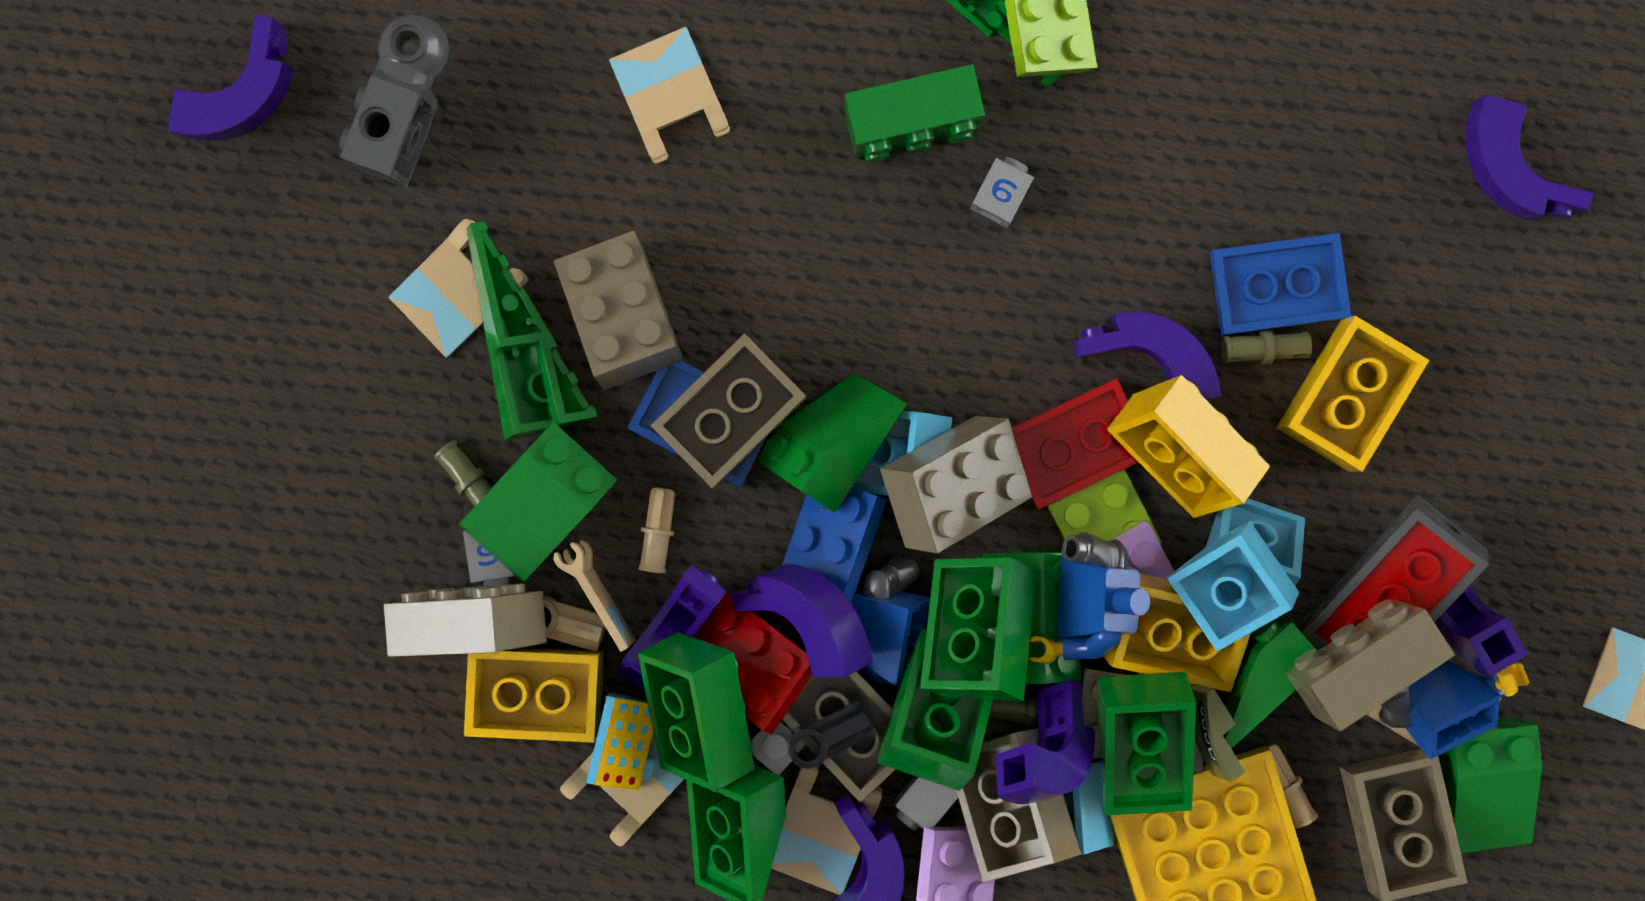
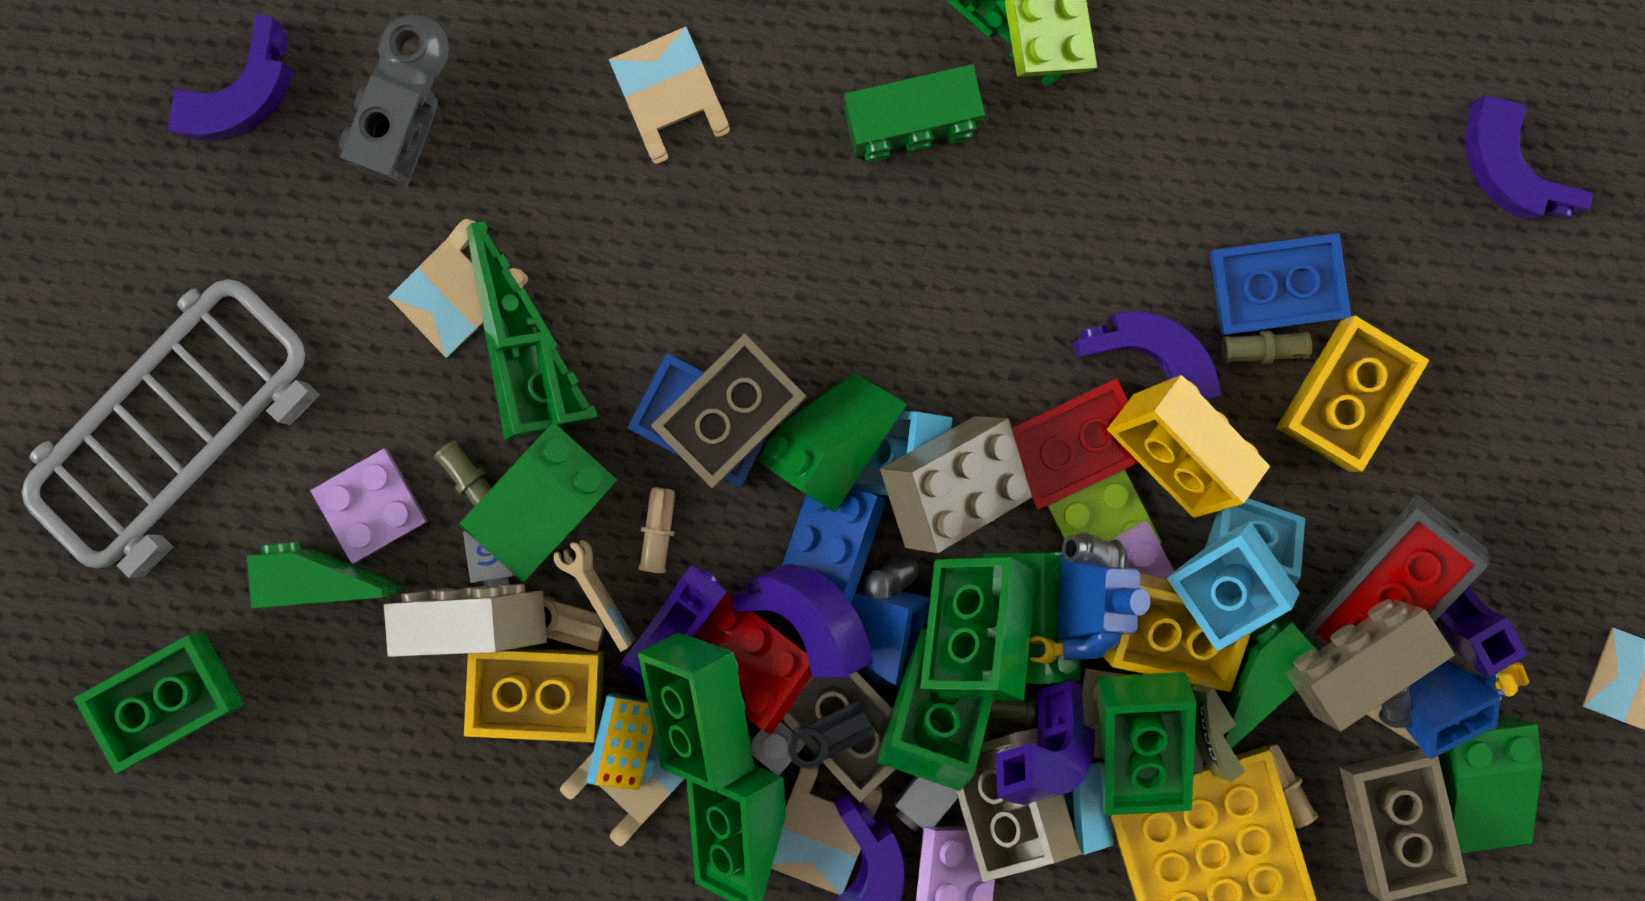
dark tan brick [553,231,684,390] -> none
light grey brick [970,157,1034,228] -> none
none -> light grey bar [22,279,320,578]
none -> green brick [73,631,245,774]
none -> green slope [247,542,401,608]
none -> lavender plate [310,448,428,564]

